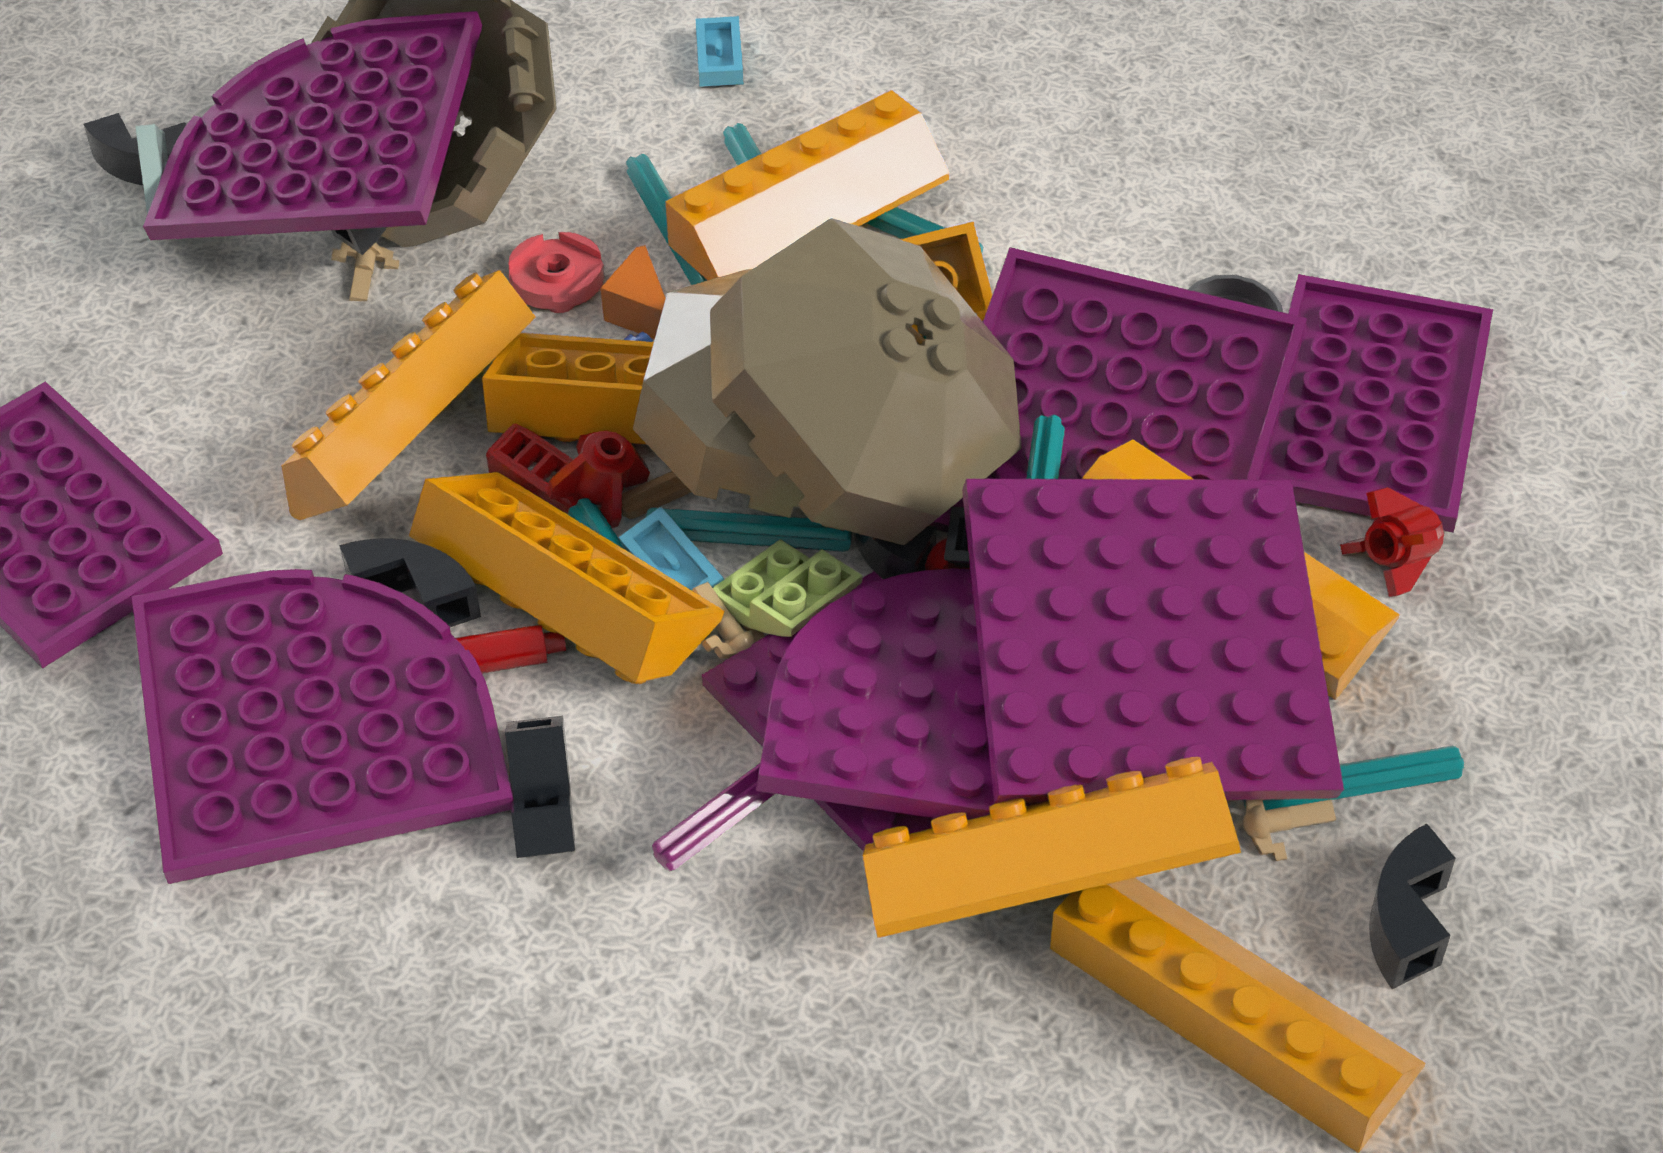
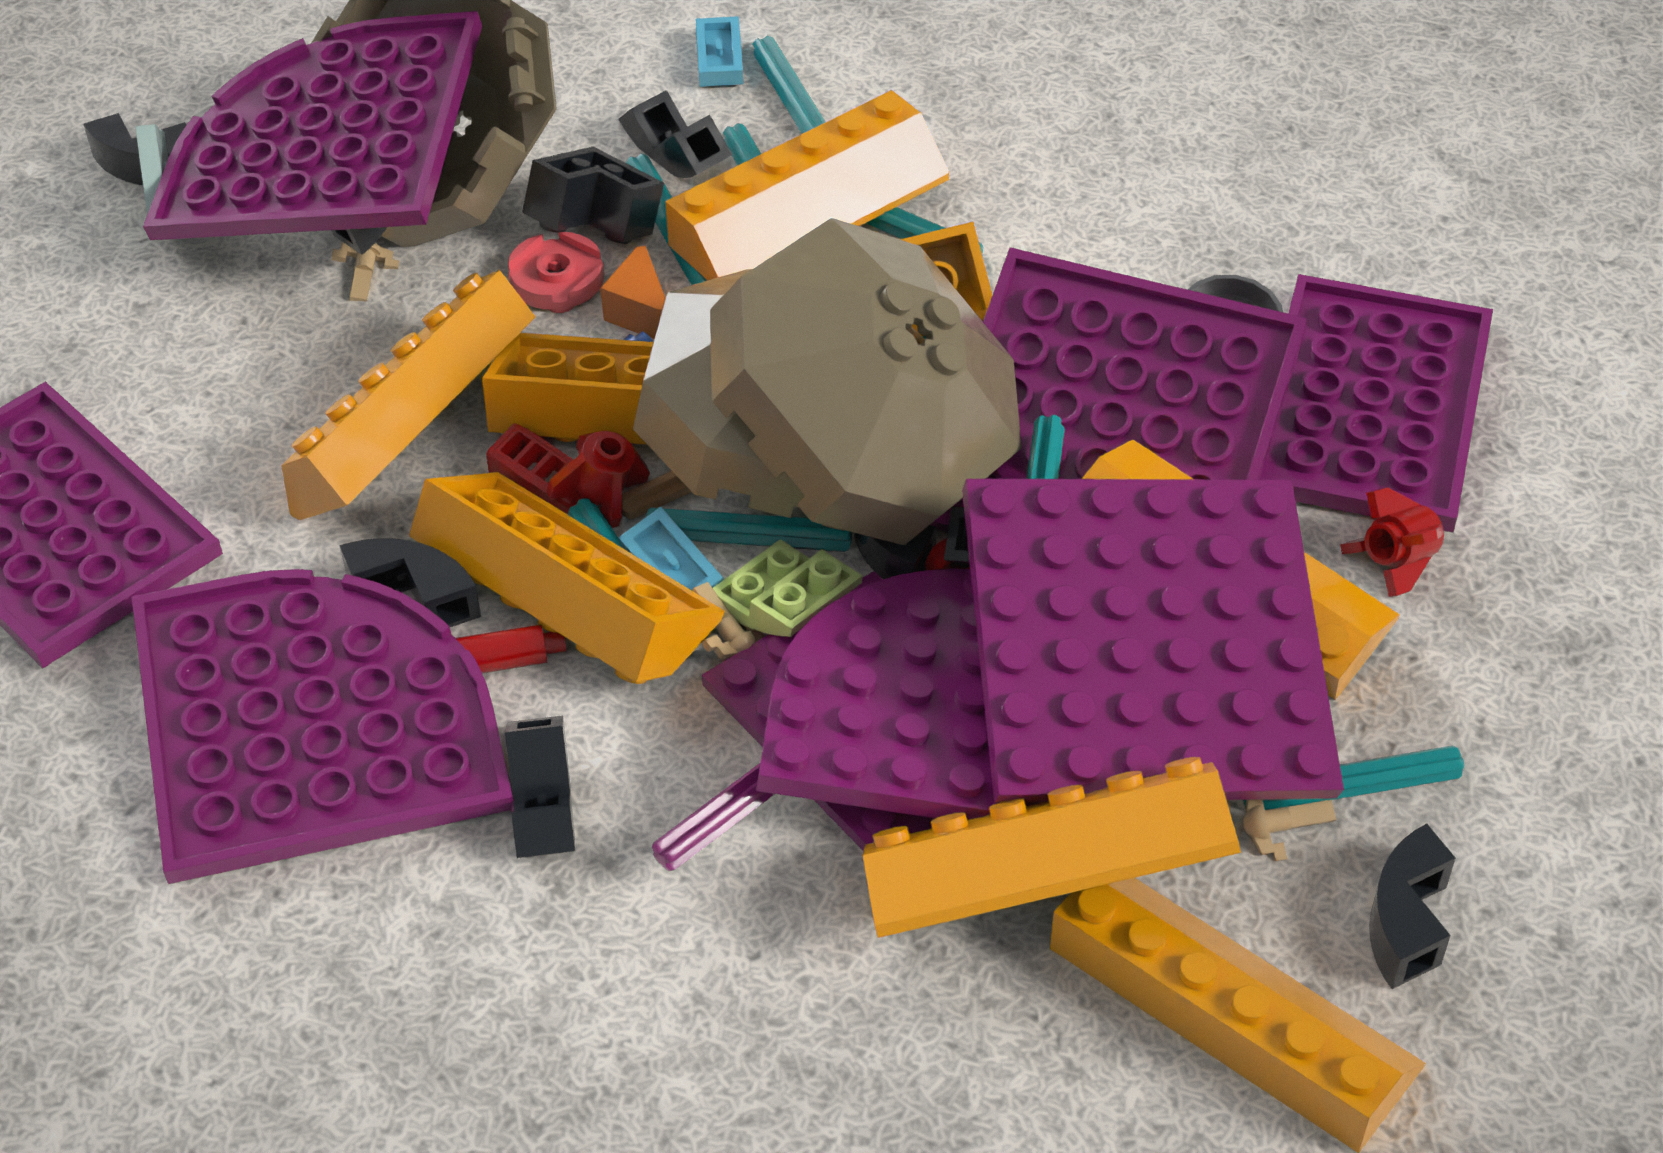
none -> black brick [522,146,664,244]
none -> black brick [618,90,732,178]
none -> teal axle [753,35,826,134]

